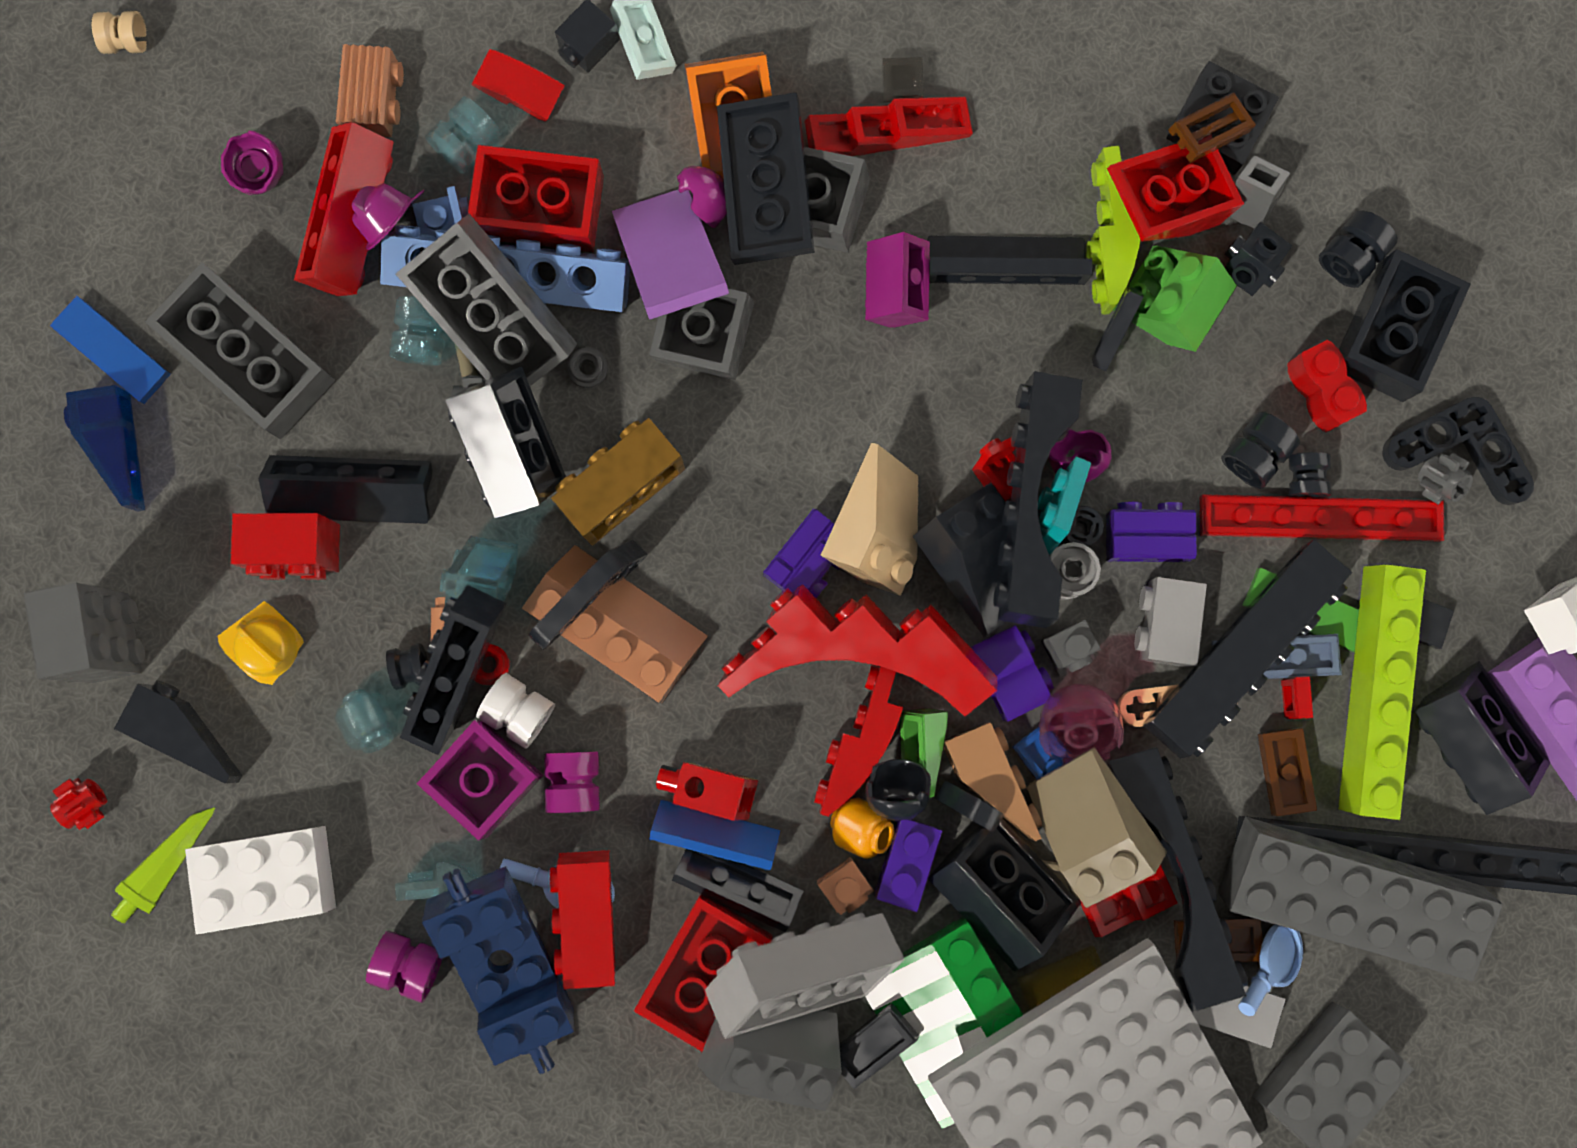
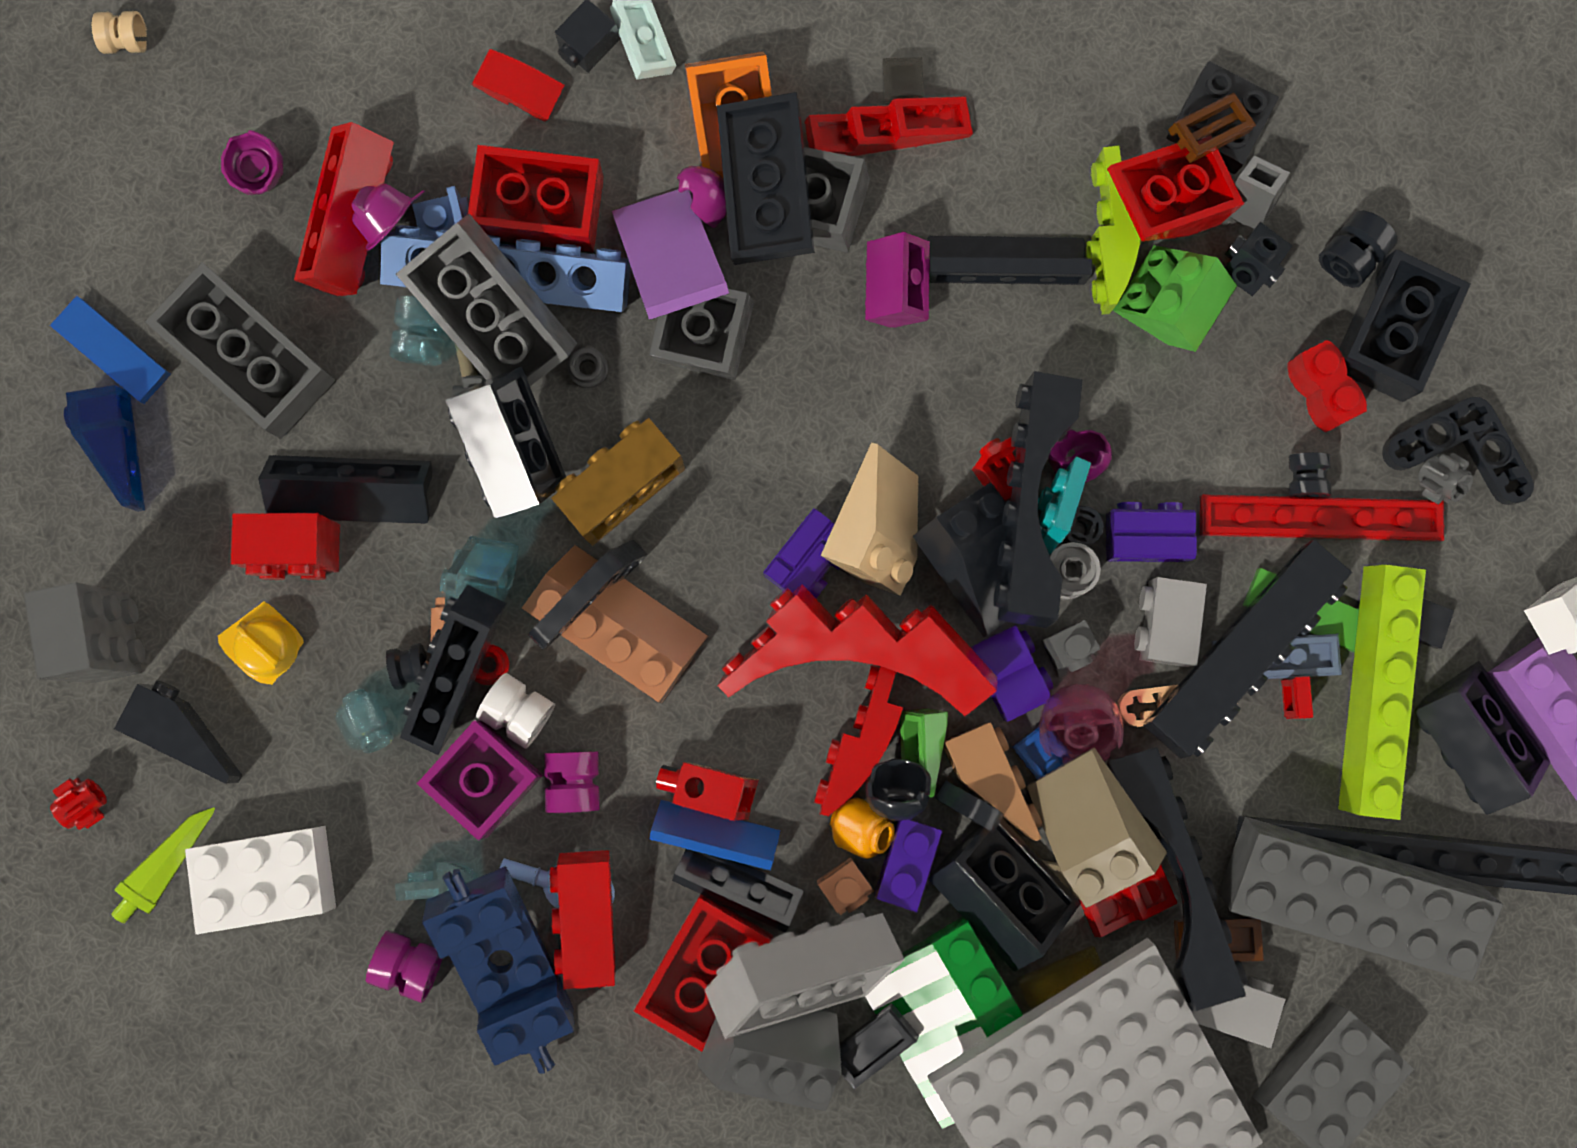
nougat brick [336,44,404,137] -> none
clear light blue wheel [425,96,502,174] -> none
black tile [1092,286,1143,372] -> none
black wheel [1221,412,1300,489] -> none
light blue piece [1238,924,1303,1016] -> none
reddish brown plate [1257,728,1317,817] -> none

